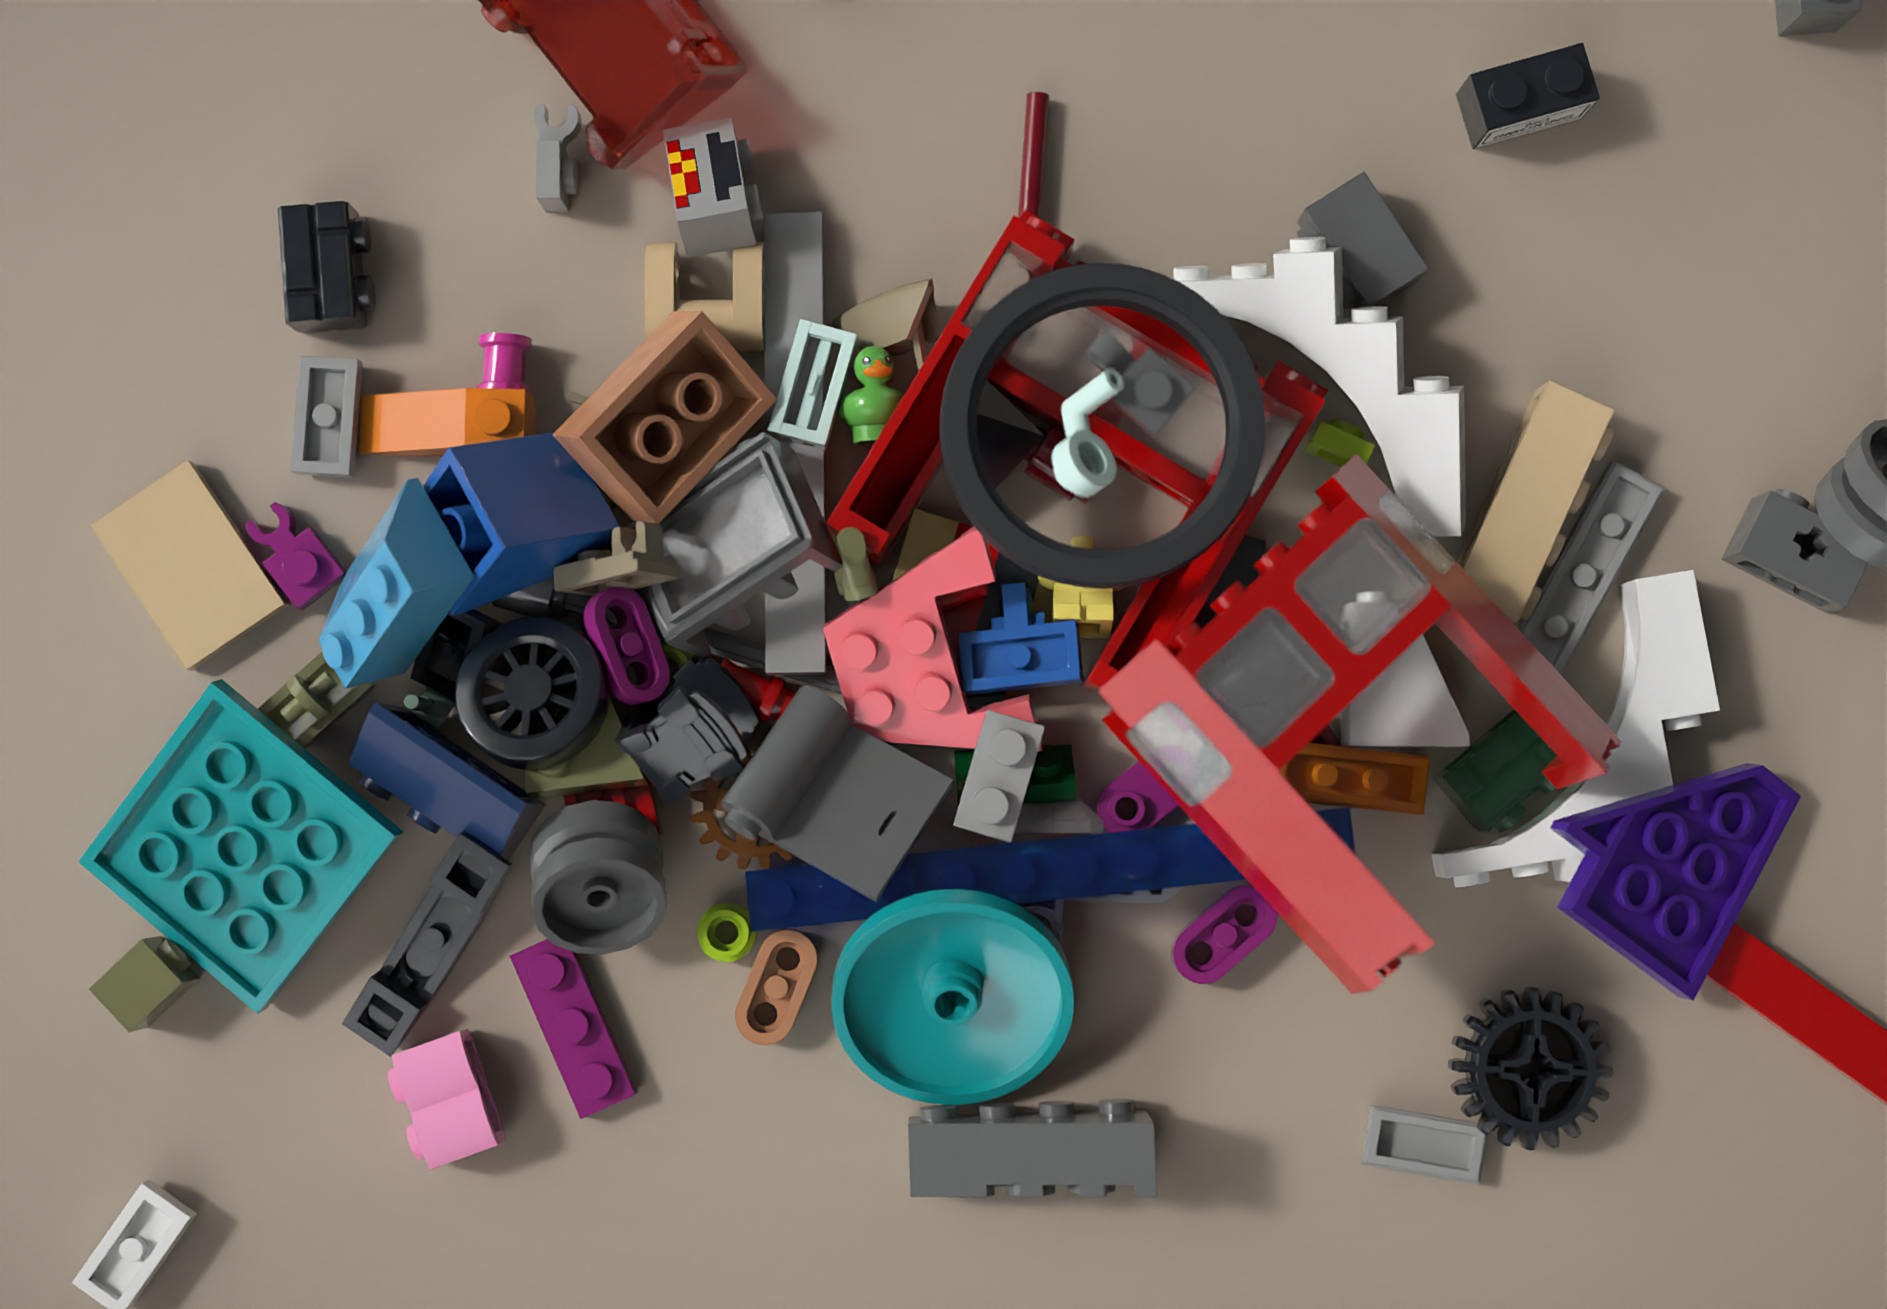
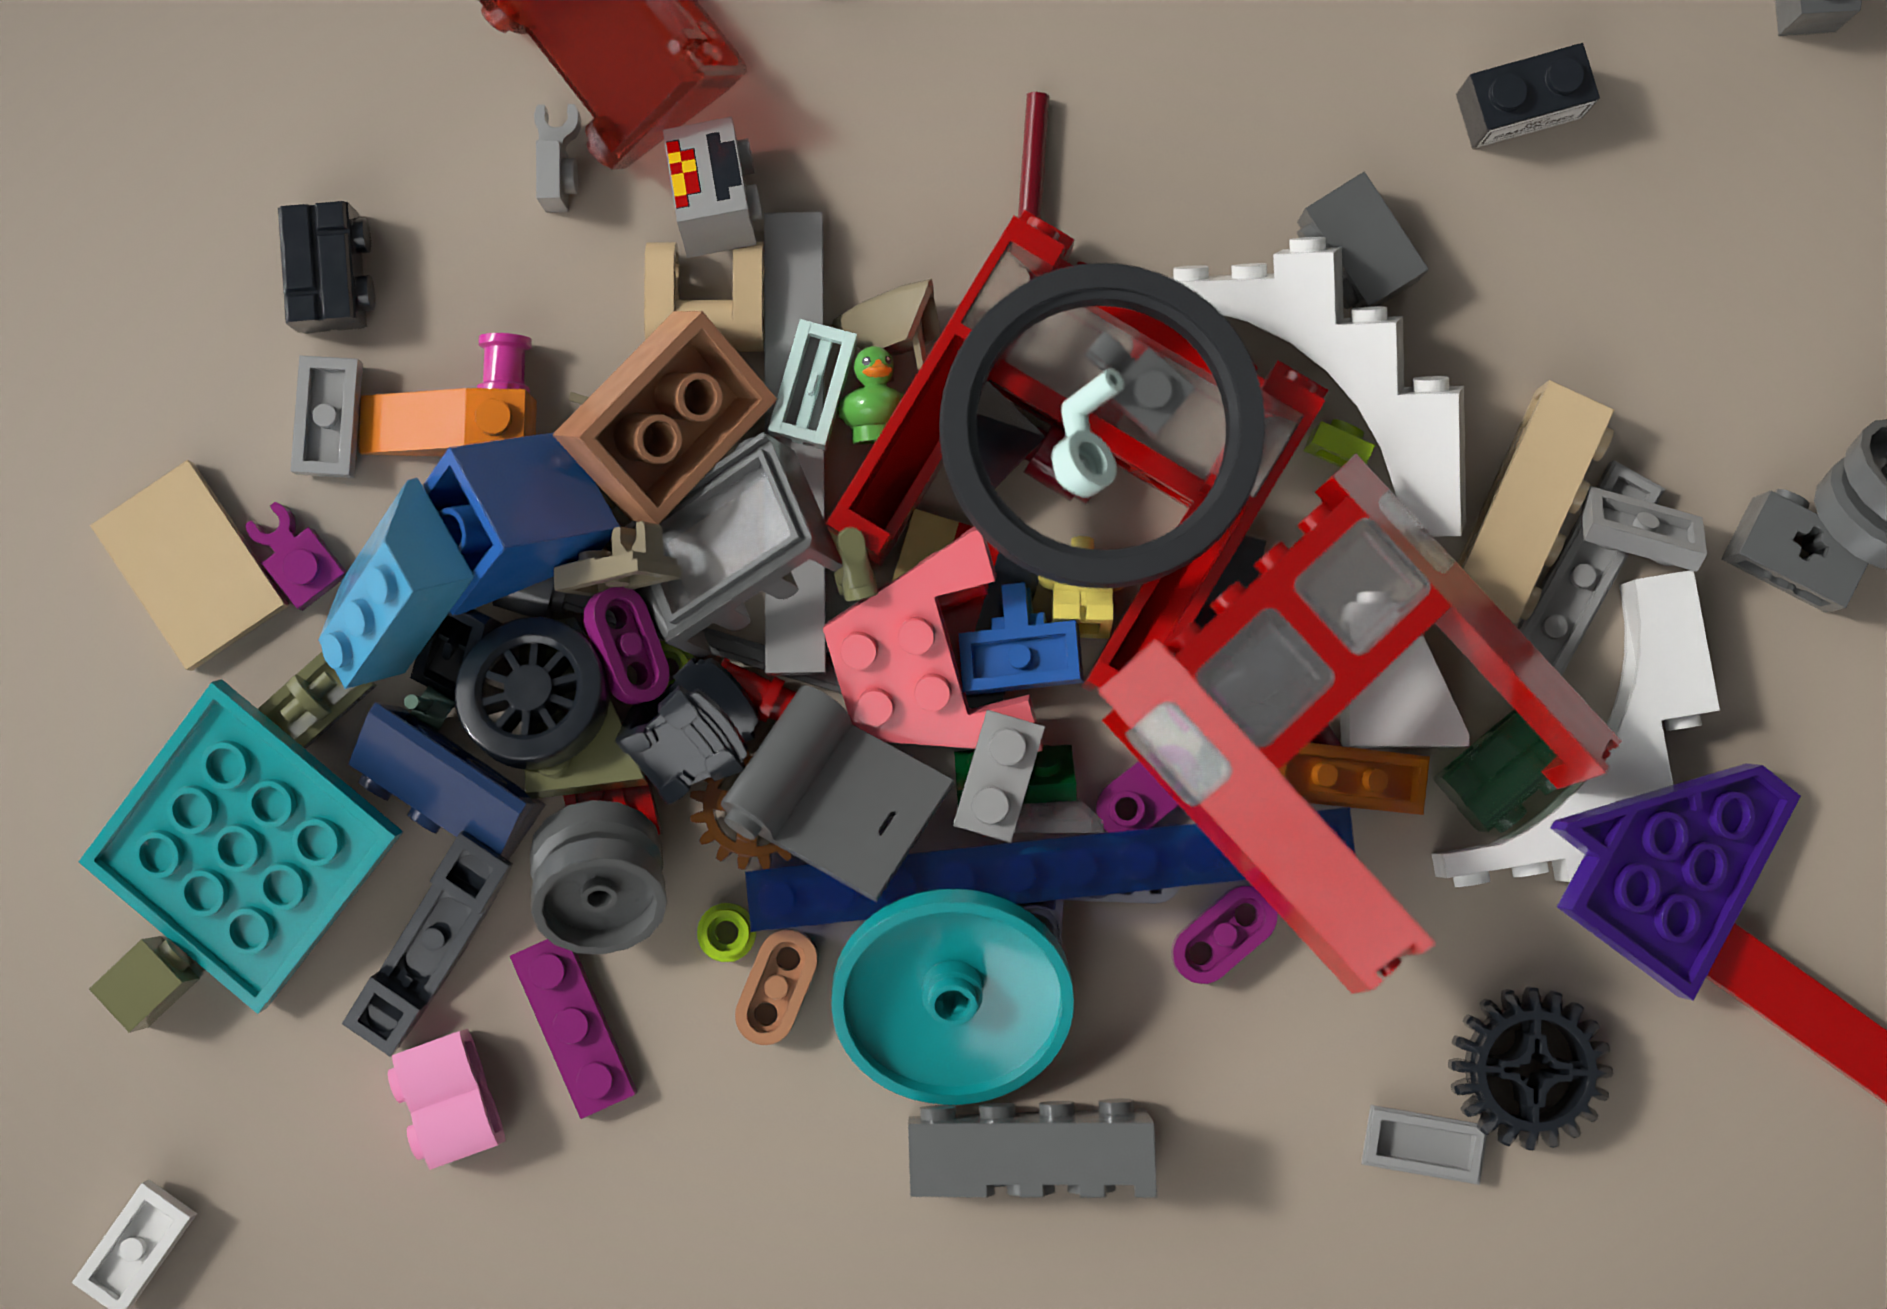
none -> light grey plate [1581,486,1707,572]

